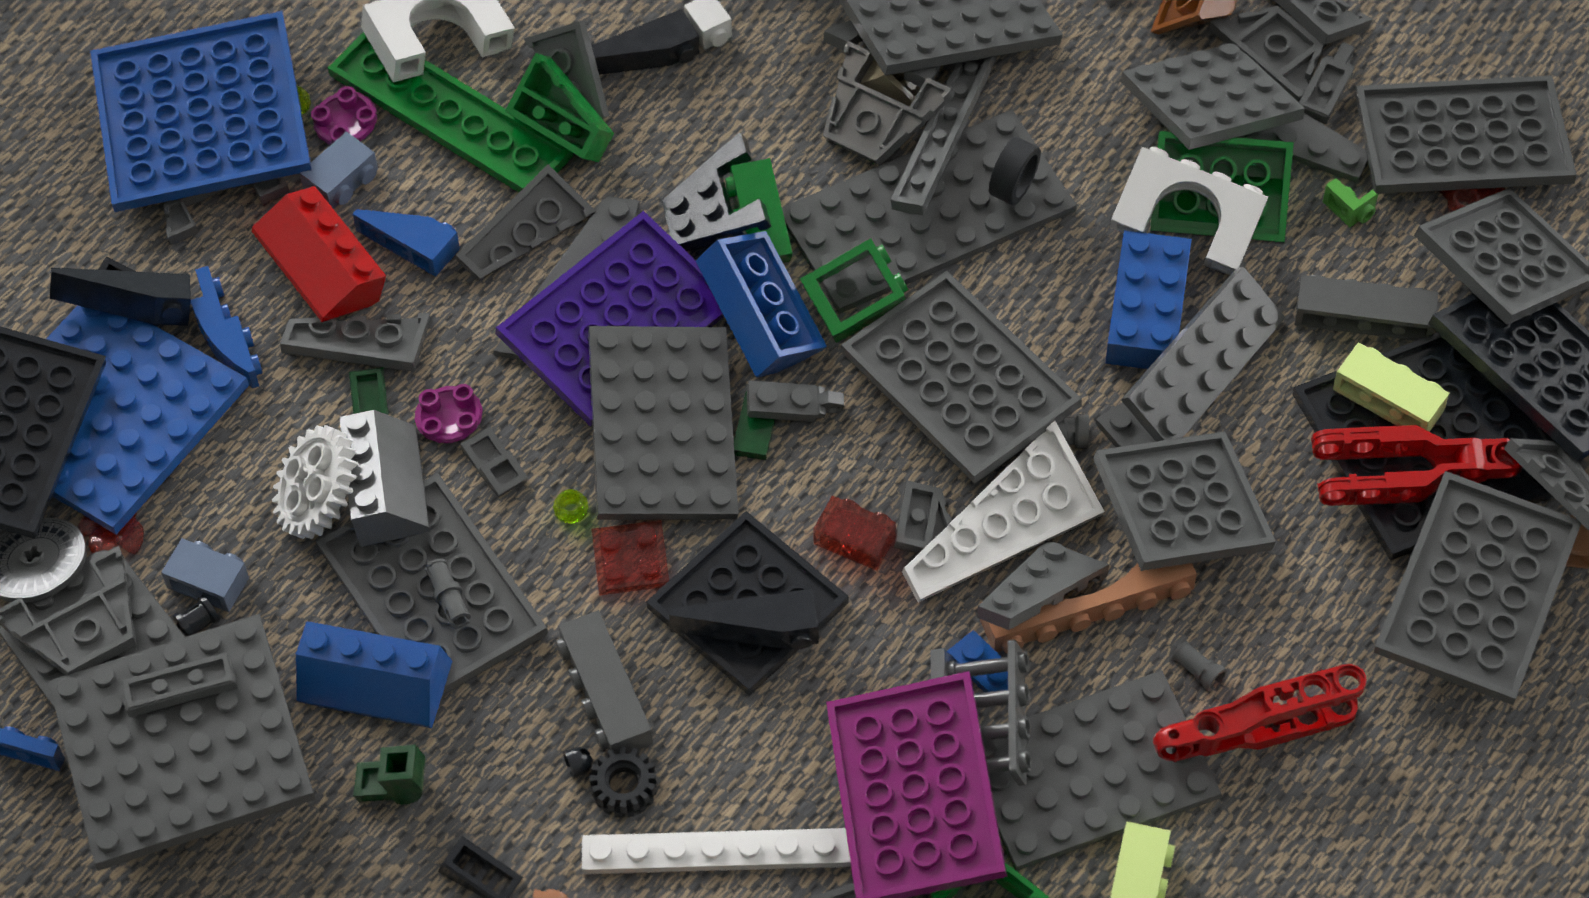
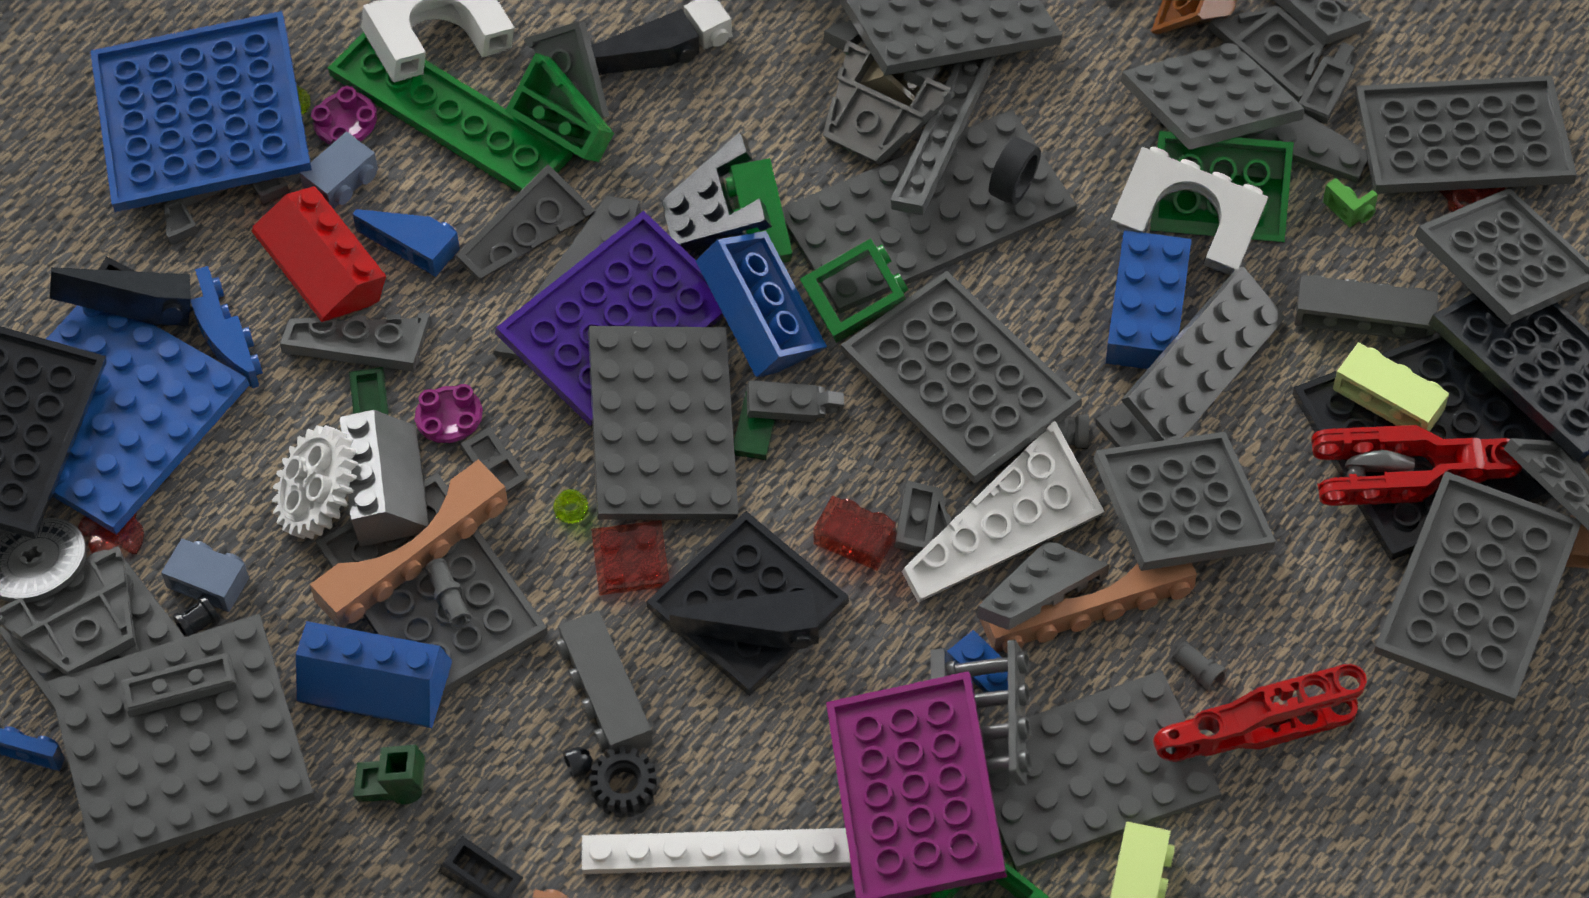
none -> nougat arch [310,459,508,628]
none -> dark grey arm [1345,450,1415,477]

